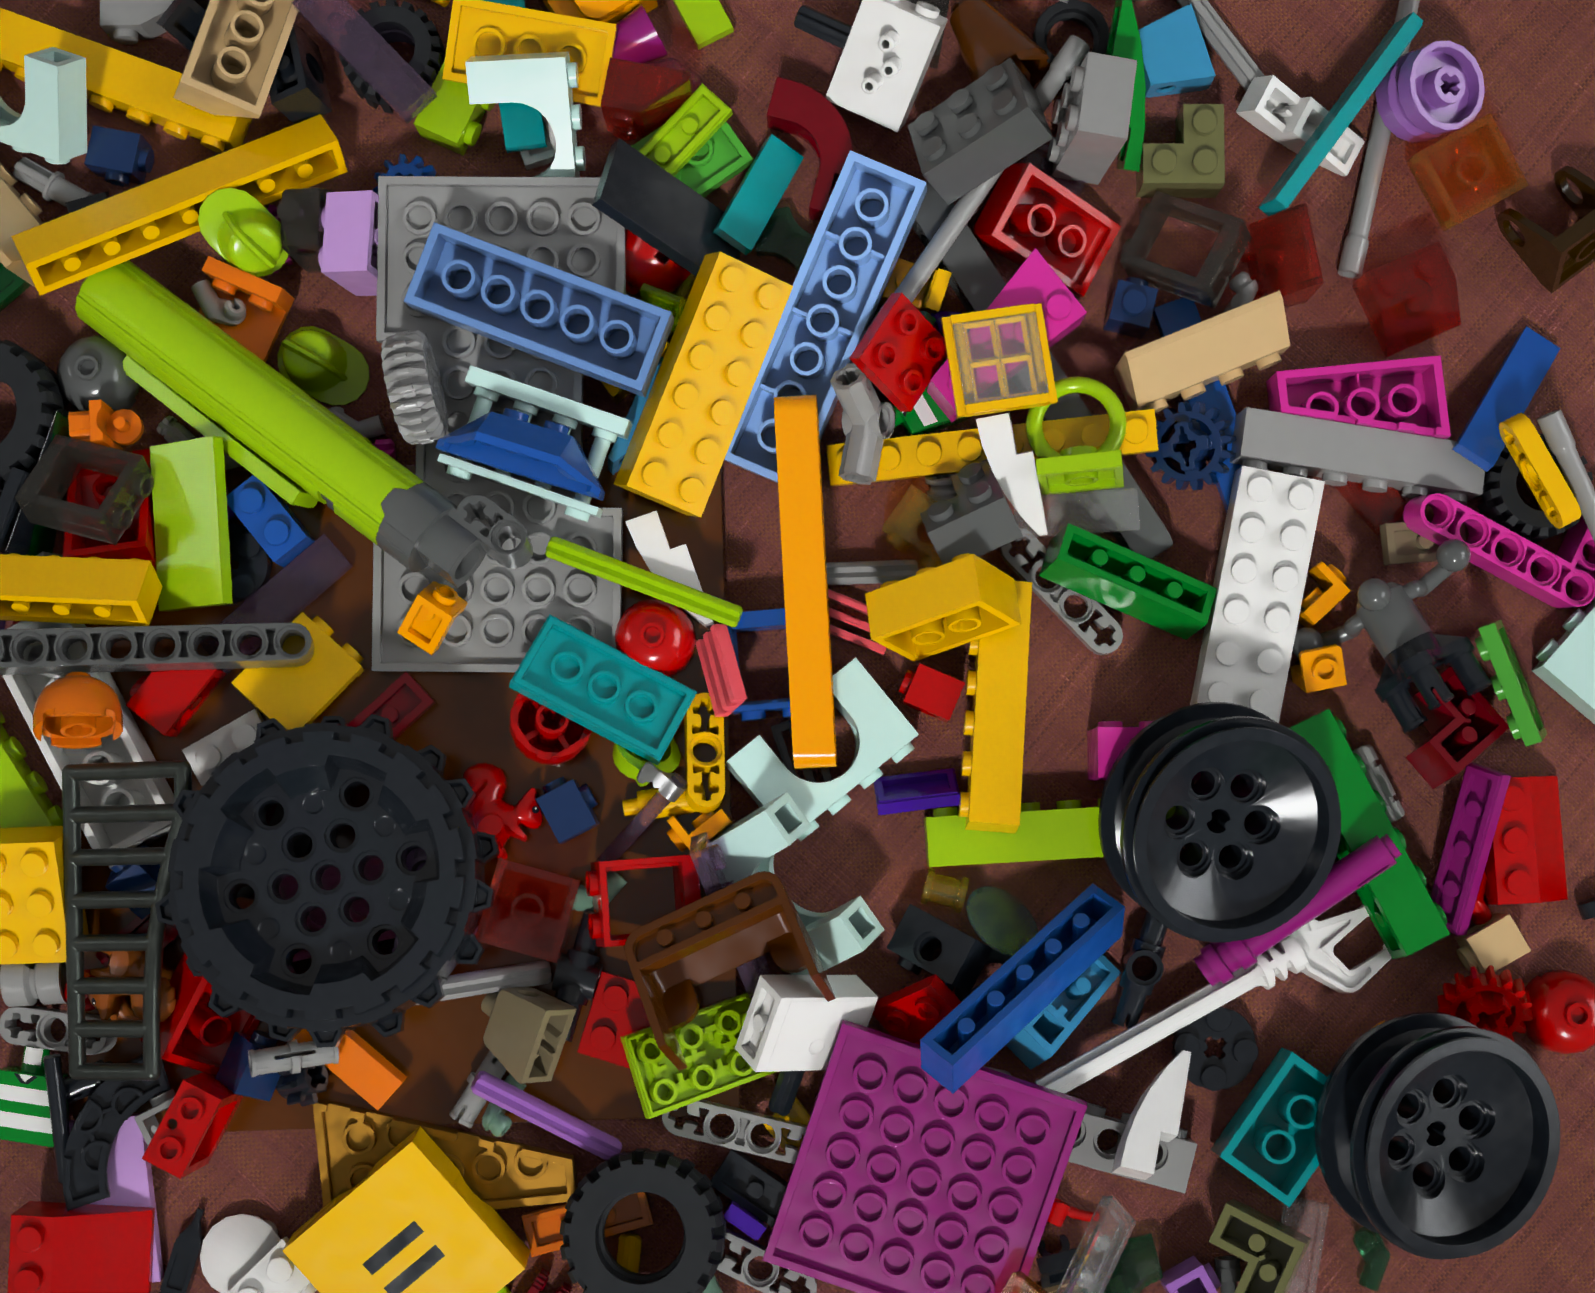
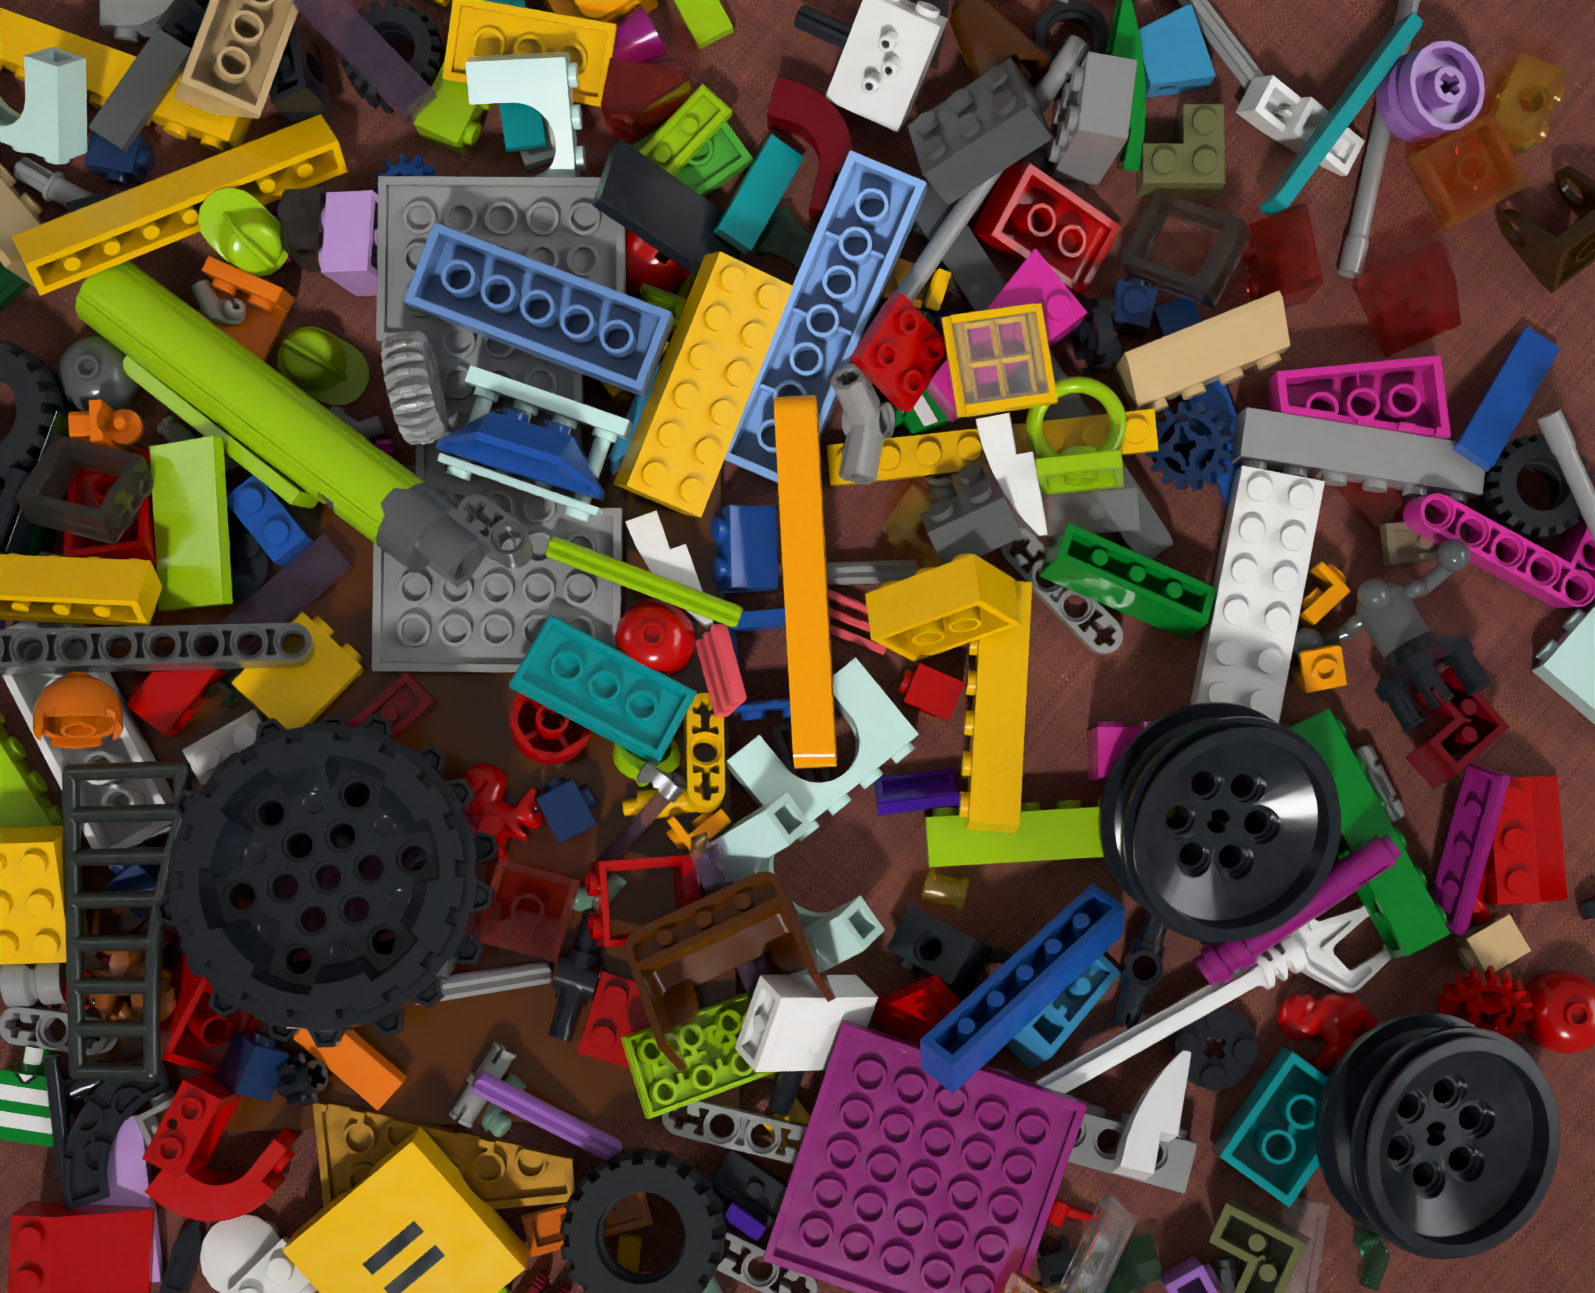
light grey pin [248,1039,339,1077] -> none
light orange bracket [397,581,468,655] -> none
dark tan torso [481,987,577,1084] -> none
clear light blue piece [966,887,1038,957] -> none
light grey arm [1223,271,1258,313] -> none
bright green plate [1475,619,1547,747] -> none
yellow beam [1499,413,1581,529] -> none
none -> dark grey tile [88,27,191,153]
none -> red arch [144,1127,299,1222]
none -> hand [206,668,245,708]
none -> blue brick [711,505,778,593]
none -> black plate [1070,291,1121,375]
none -> red animal [1276,993,1379,1070]
none -> clear yellow brick [1479,52,1566,155]

